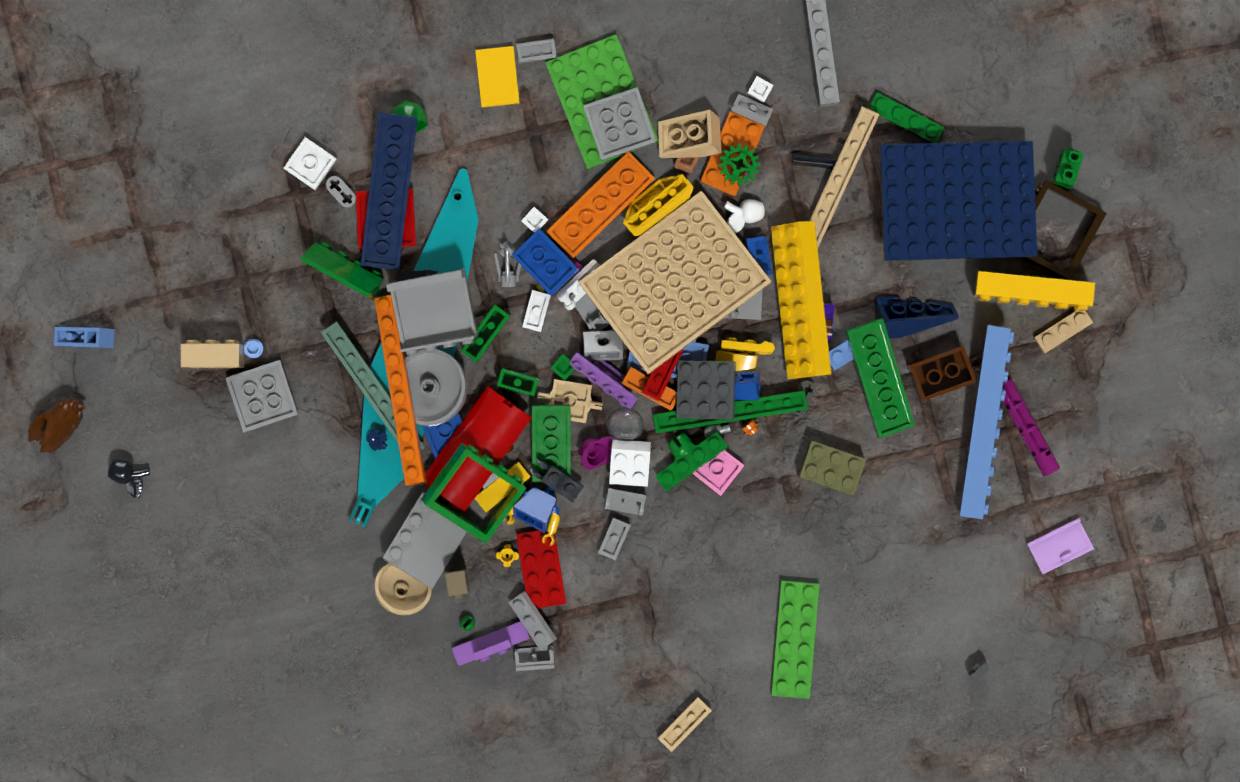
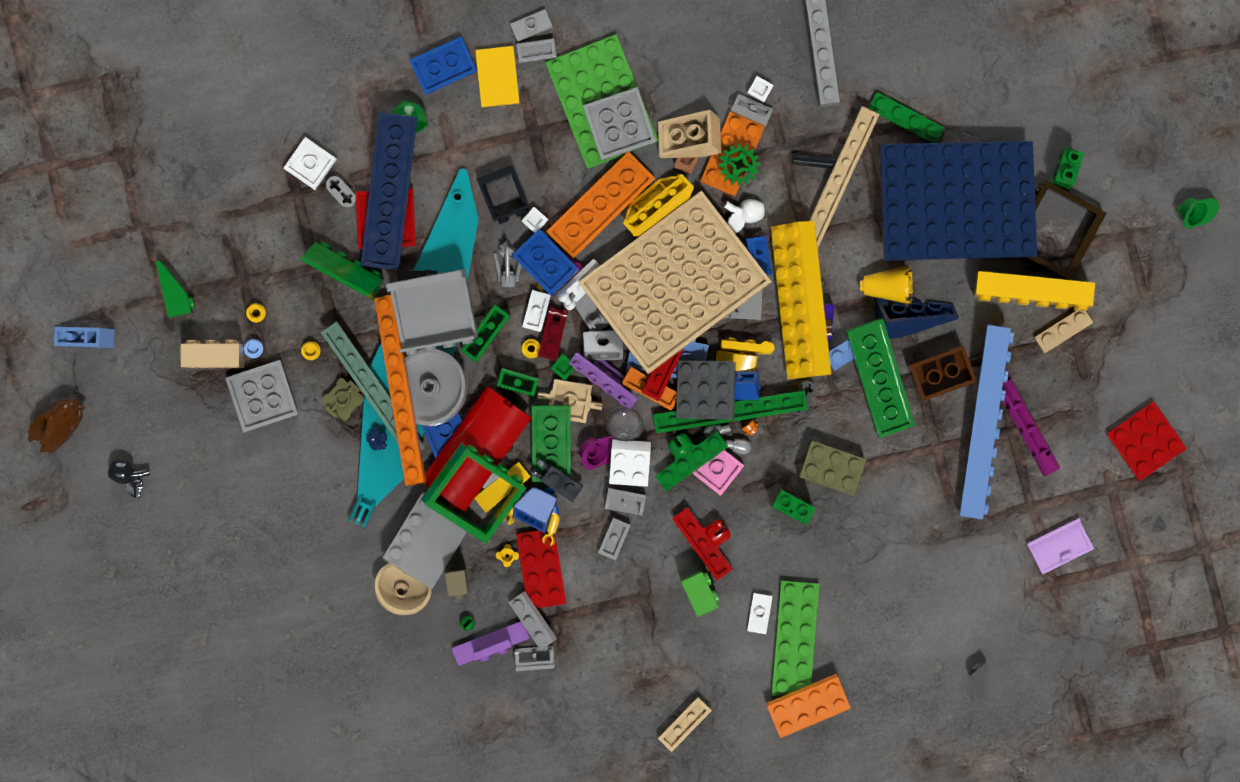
none -> green slope [155,261,196,319]
none -> yellow plate [246,303,266,323]
none -> yellow plate [301,341,321,360]
none -> olive piece [322,378,365,421]
none -> blue plate [409,37,477,96]
none -> black window [477,165,530,225]
none -> light grey plate [510,9,553,42]
none -> yellow plate [522,339,540,358]
none -> dark red plate [537,305,568,362]
none -> red plate [672,507,733,580]
none -> bright green brick [681,571,720,617]
none -> light grey cylinder [725,438,751,455]
none -> white plate [747,593,773,634]
none -> orange plate [766,674,851,738]
none -> green window [770,489,816,525]
none -> yellow cone [860,265,913,304]
none -> red plate [1106,401,1187,481]
none -> green piece [1176,198,1219,229]

